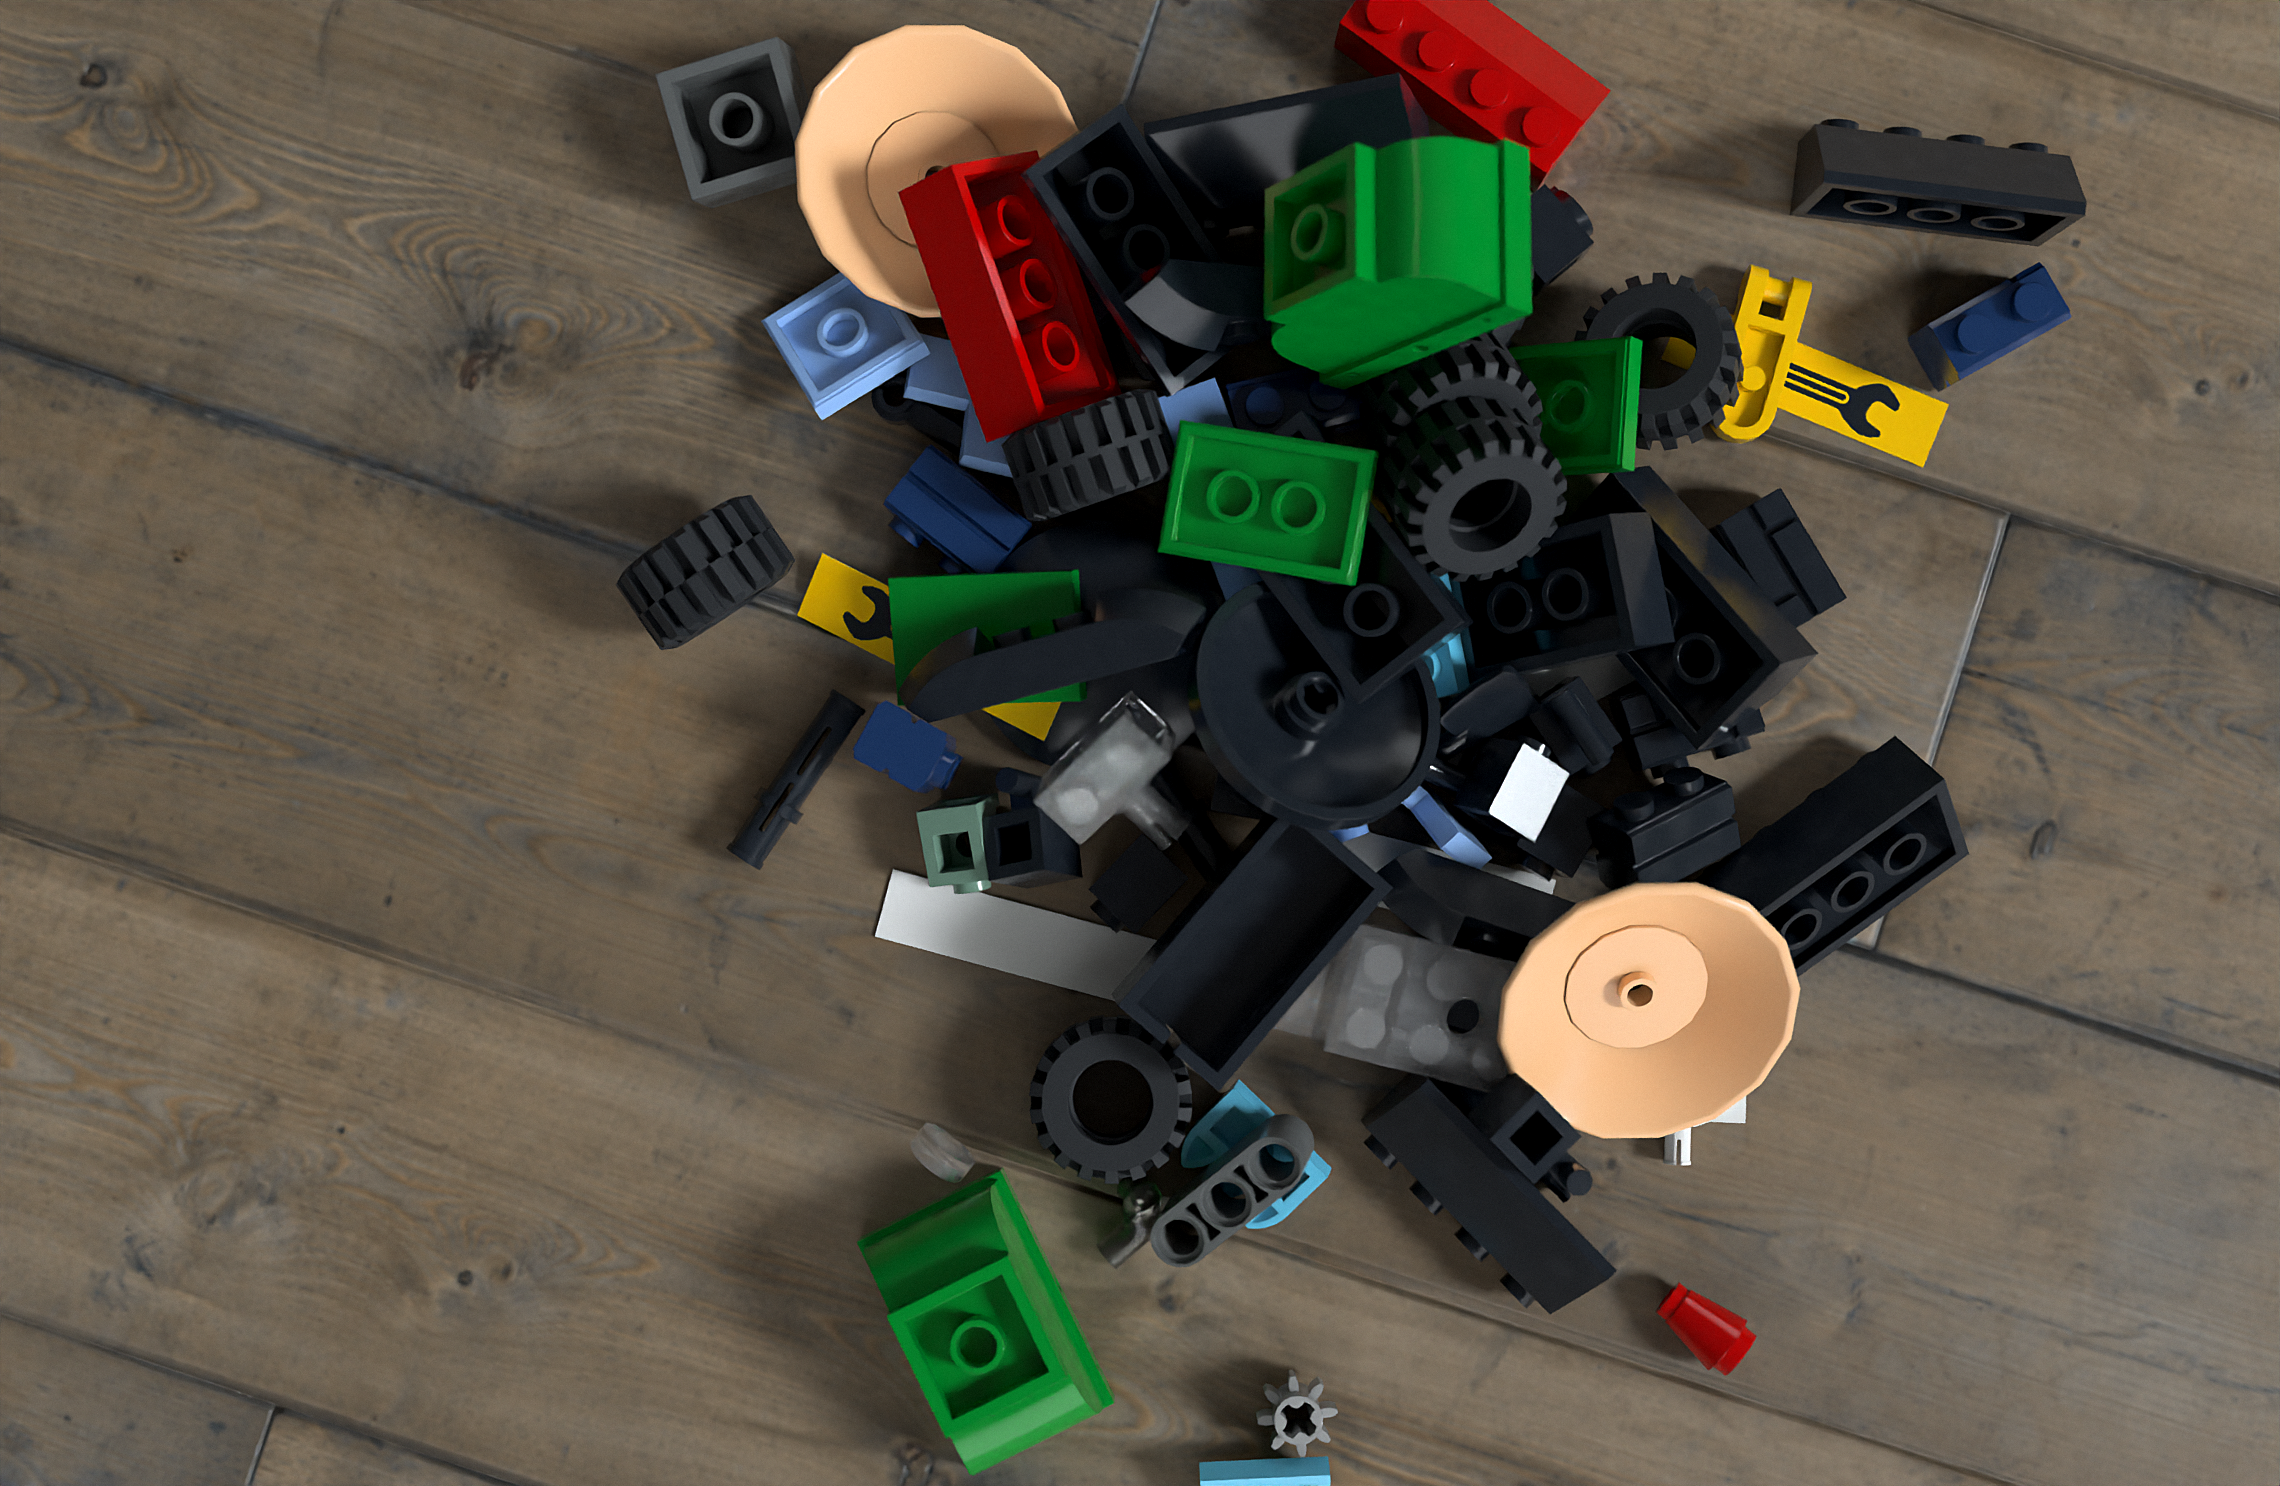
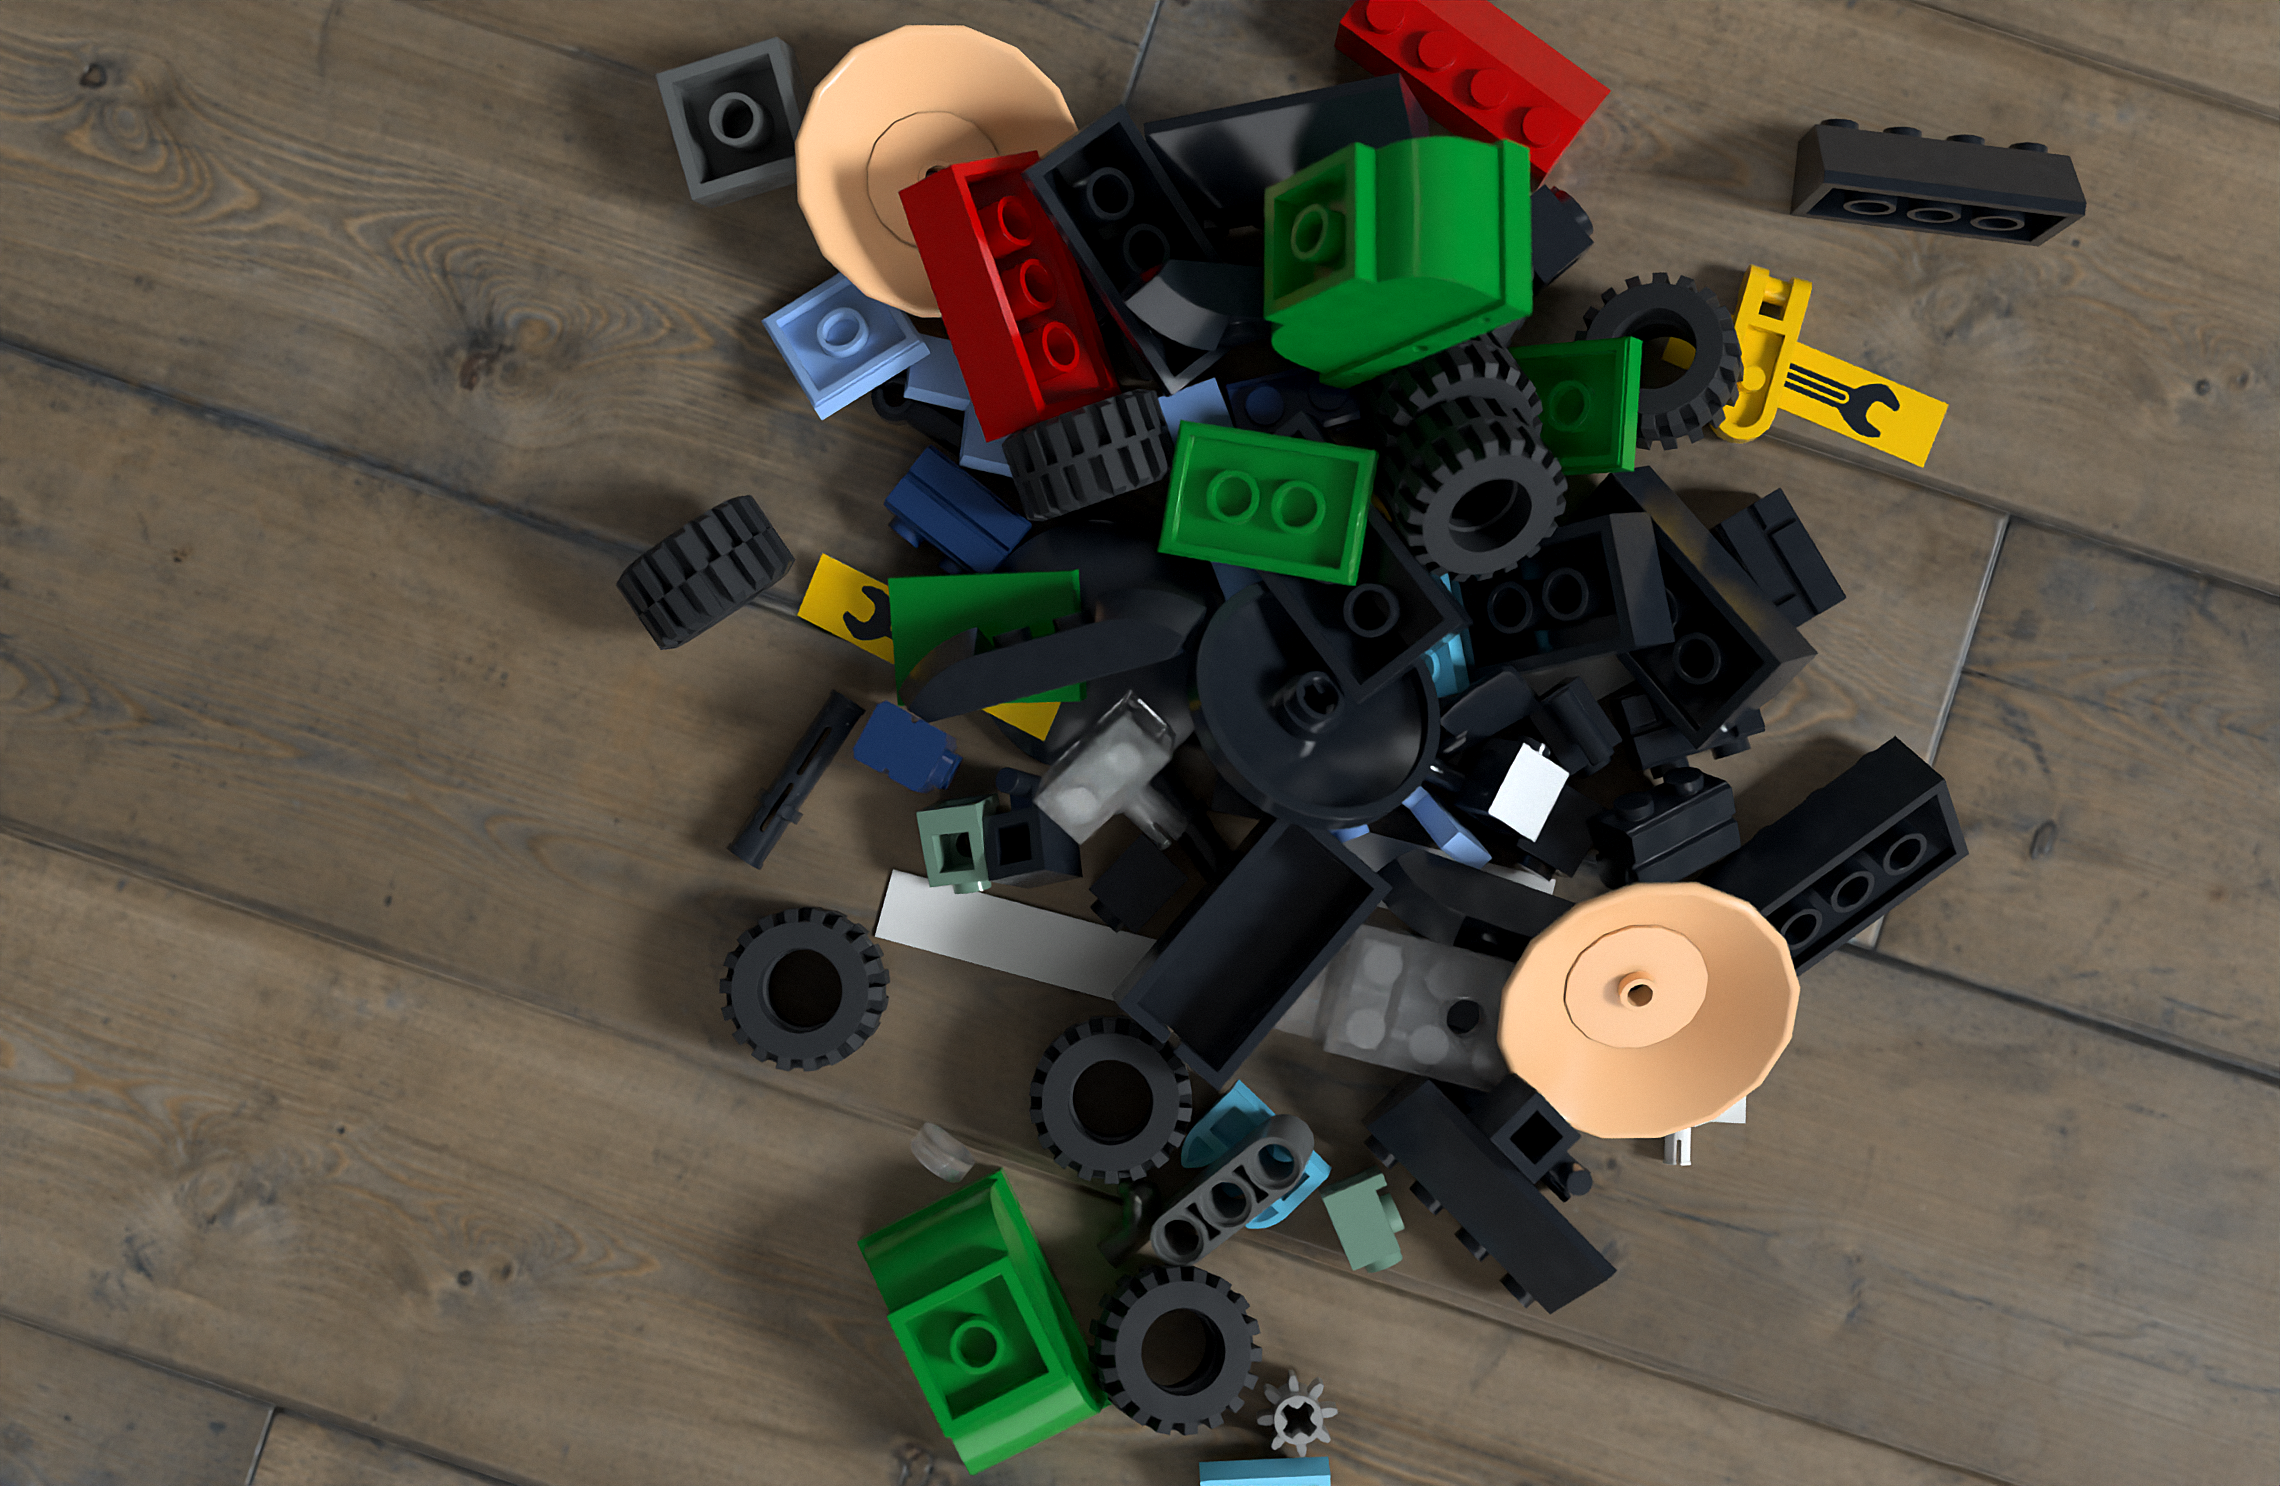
red cone [1655,1282,1757,1376] -> none
dark blue brick [1907,262,2072,392] -> none
none -> black tyre [719,906,890,1072]
none -> black tyre [1088,1263,1262,1436]
none -> sand green brick [1318,1165,1405,1273]

